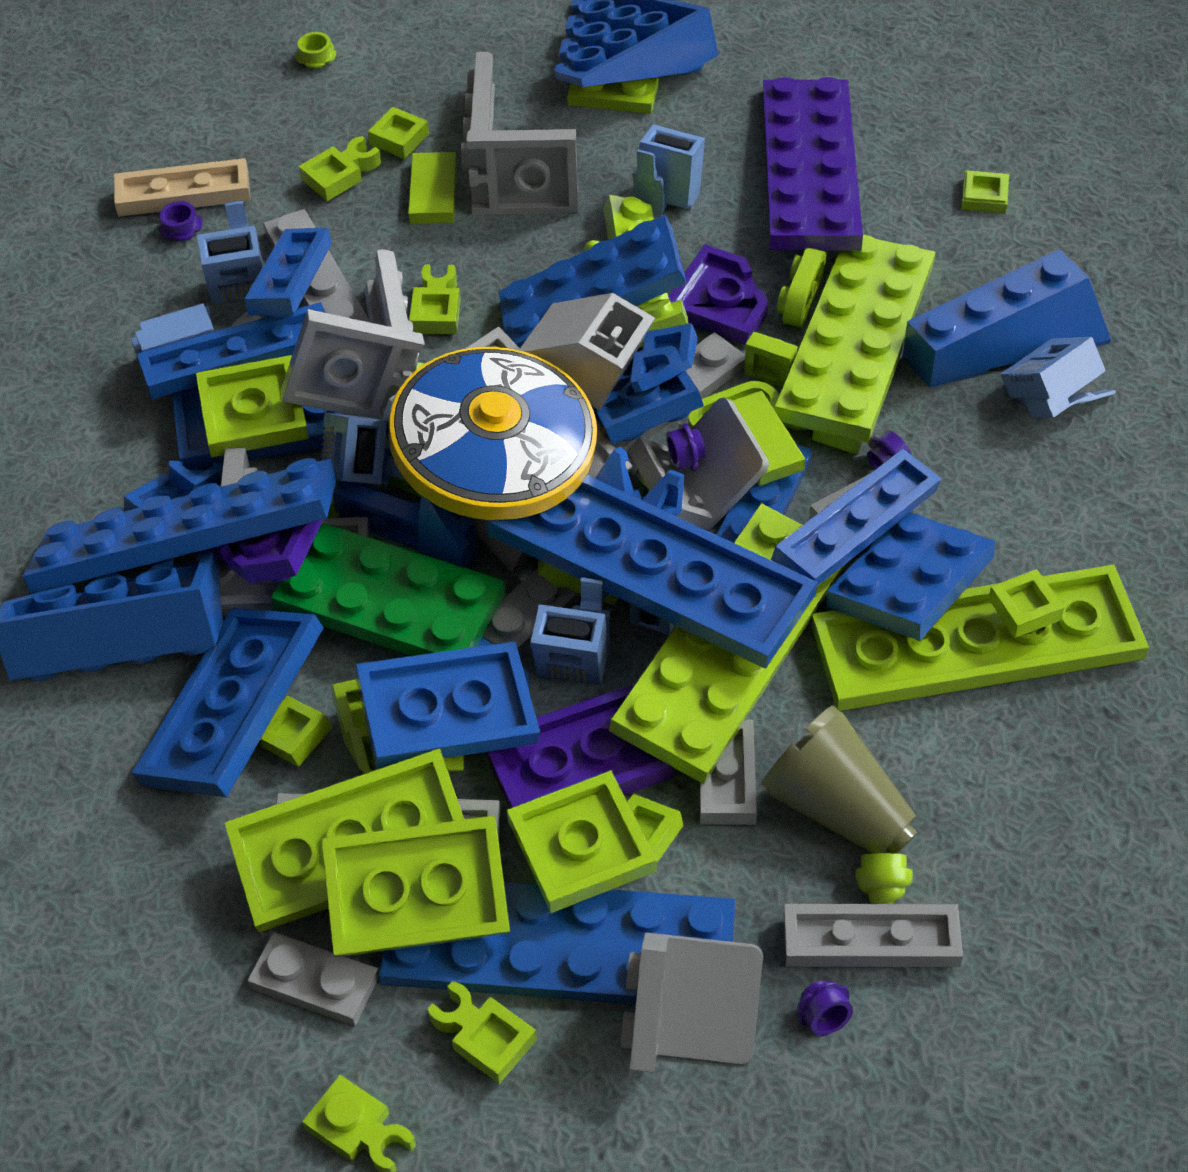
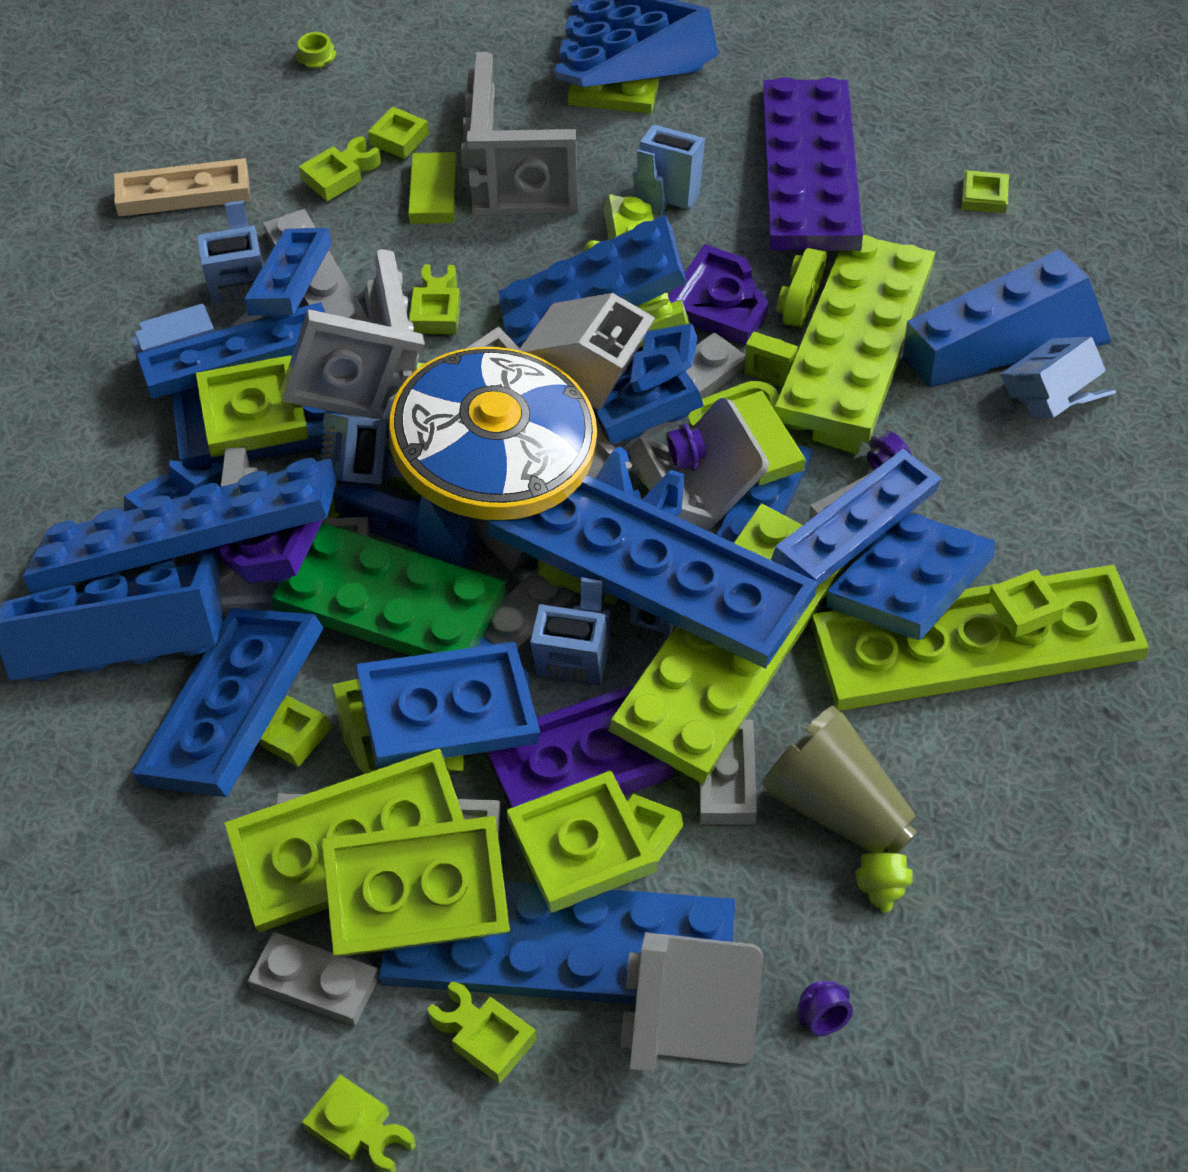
dark purple plate [158,201,203,241] -> none
light grey plate [783,904,963,967] -> none

